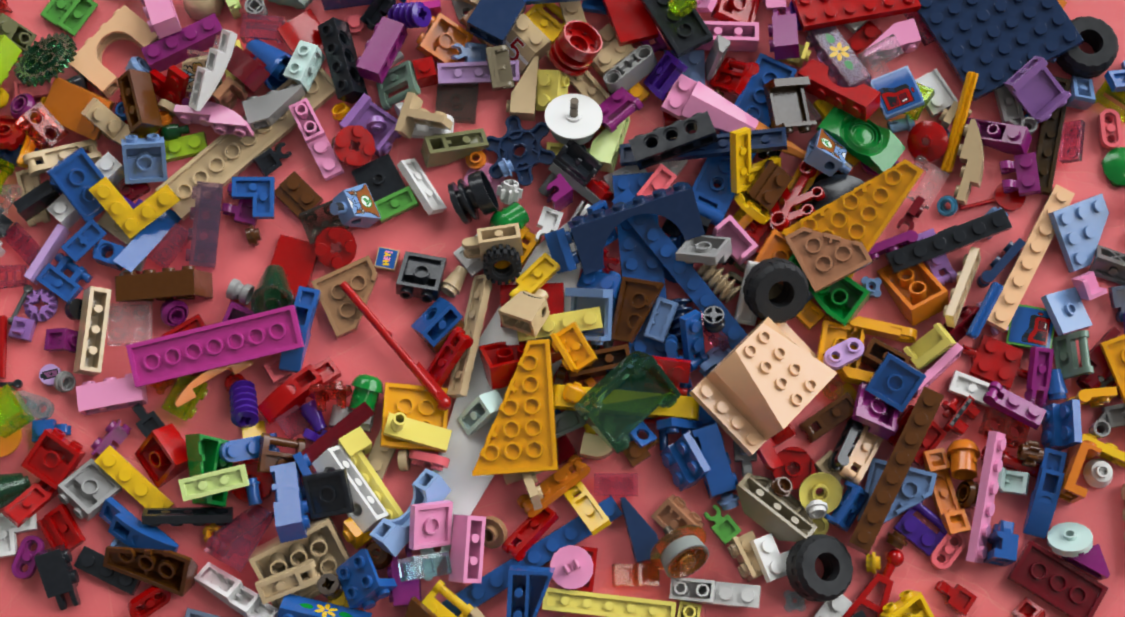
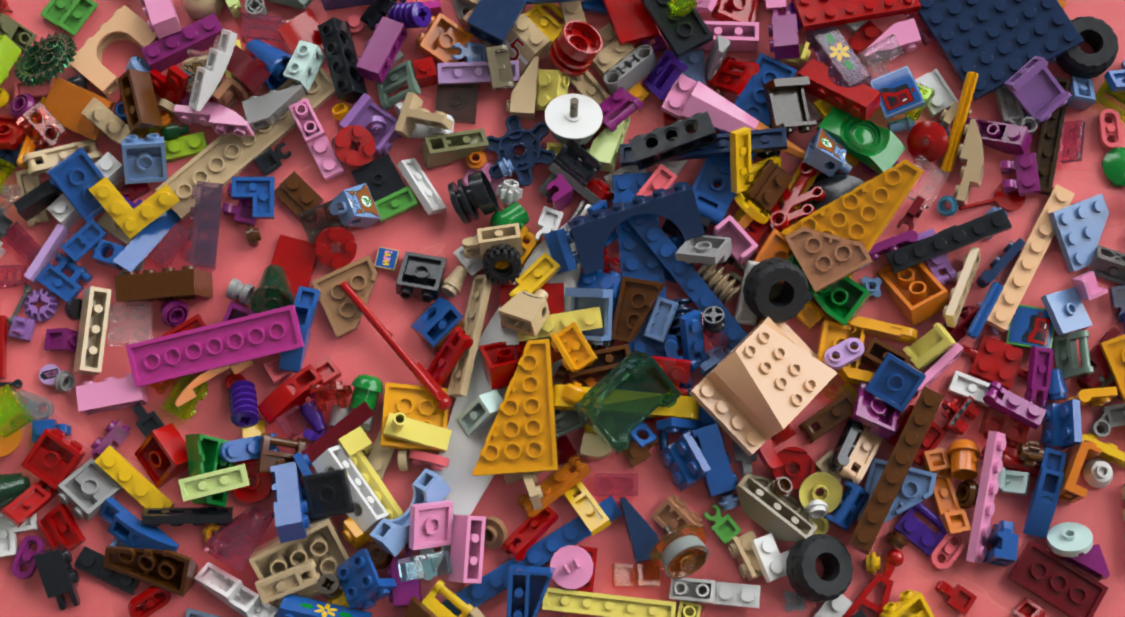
blue pin [245,477,263,506] -> none

